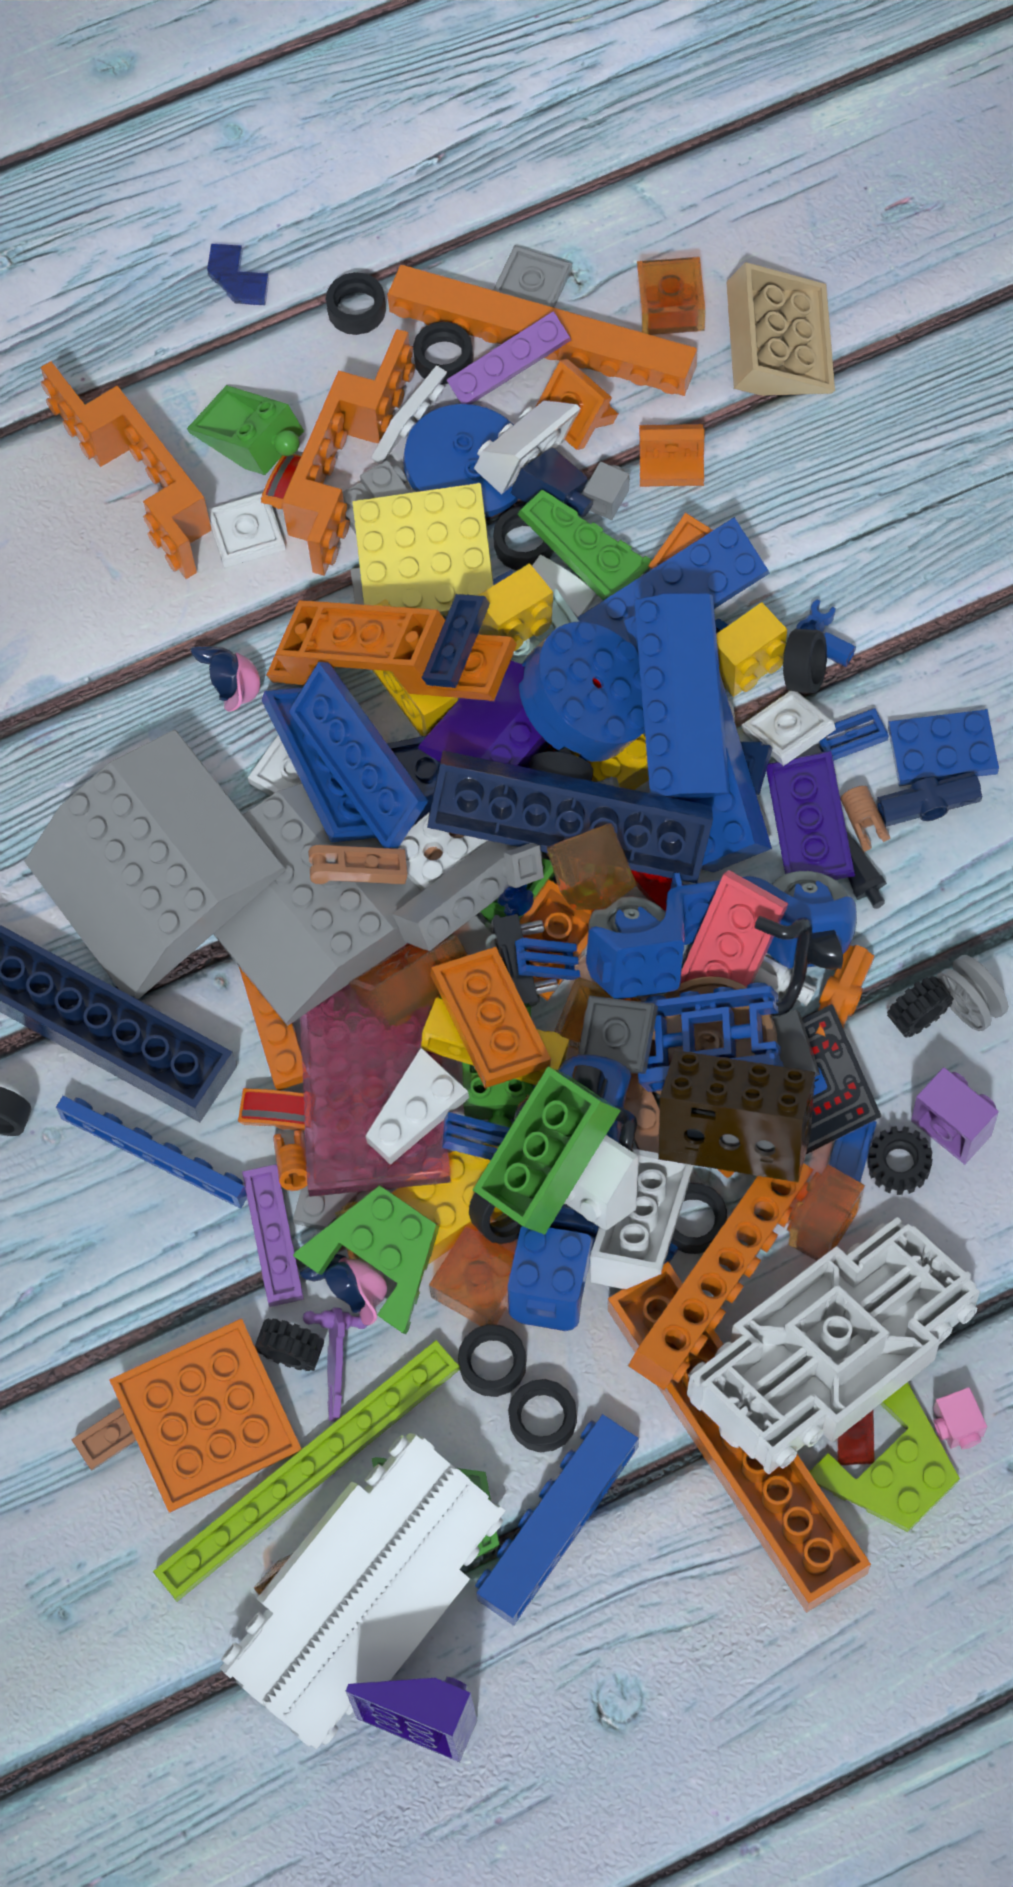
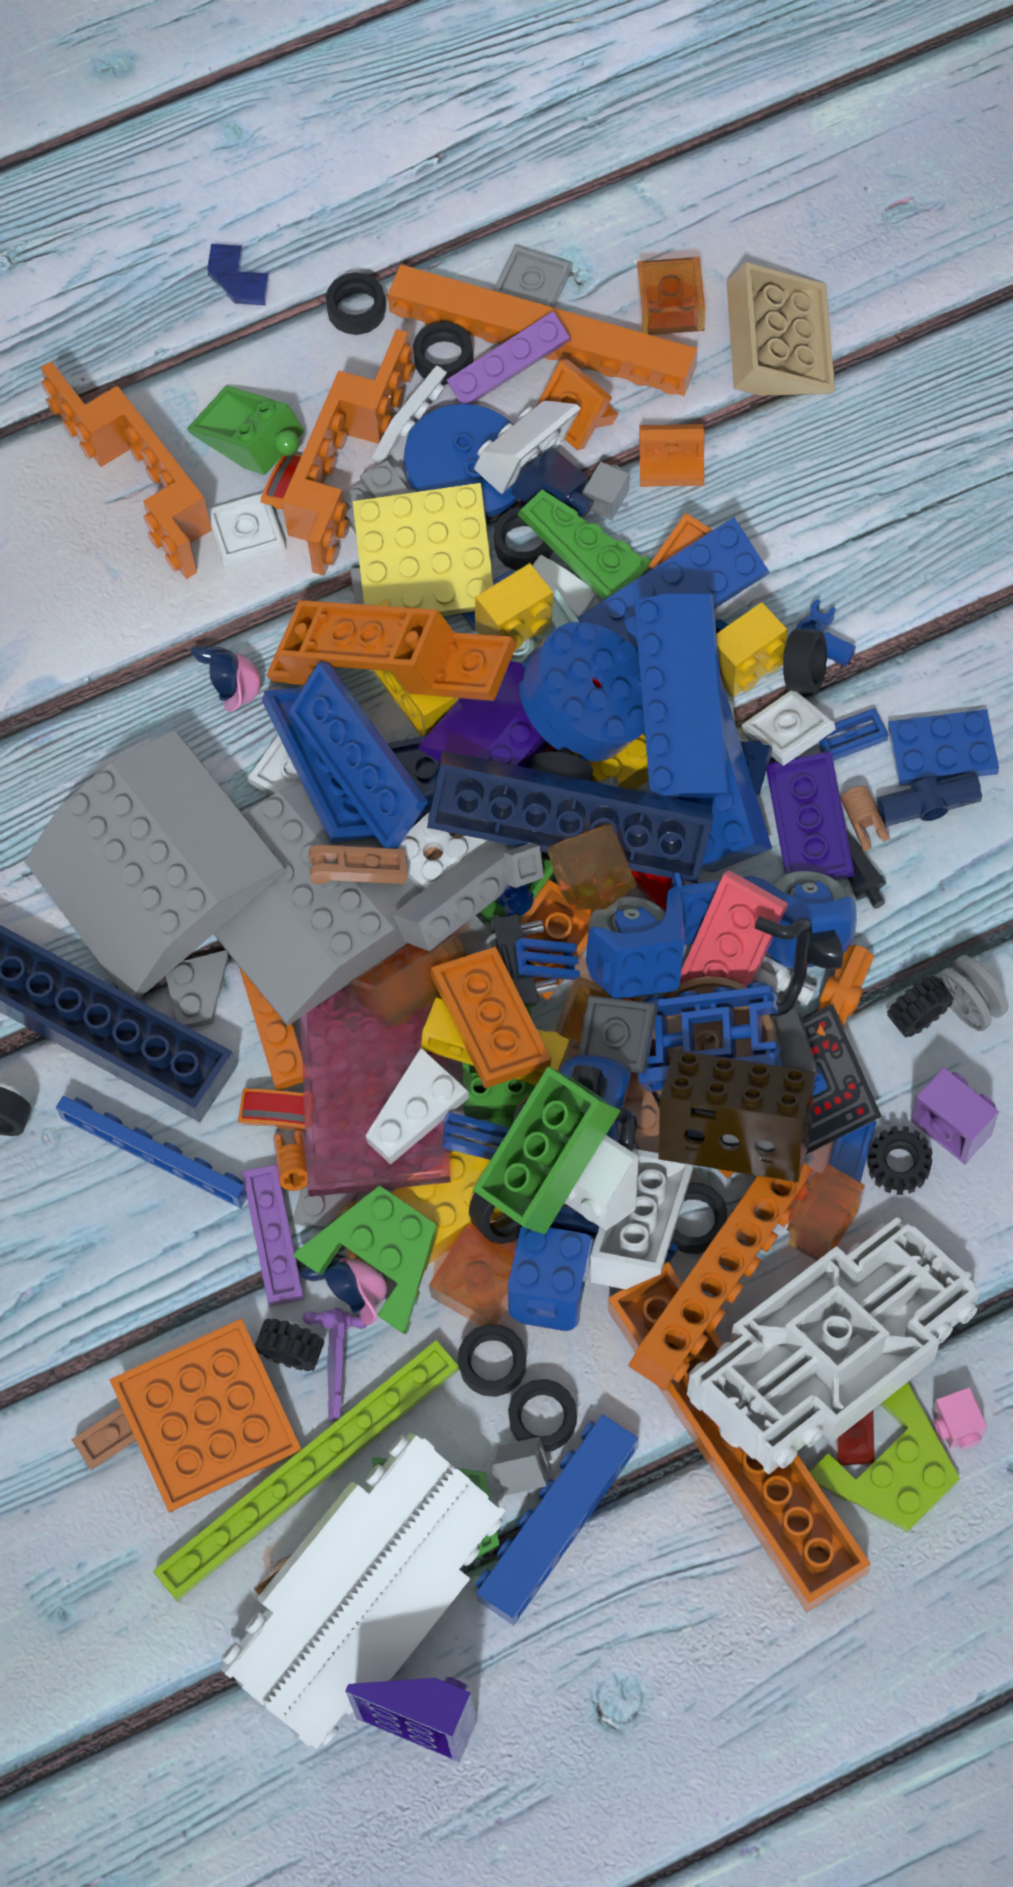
dark blue plate [422,594,490,688] -> none
none -> light grey wing [166,950,229,1029]
none -> light grey brick [491,1437,551,1496]

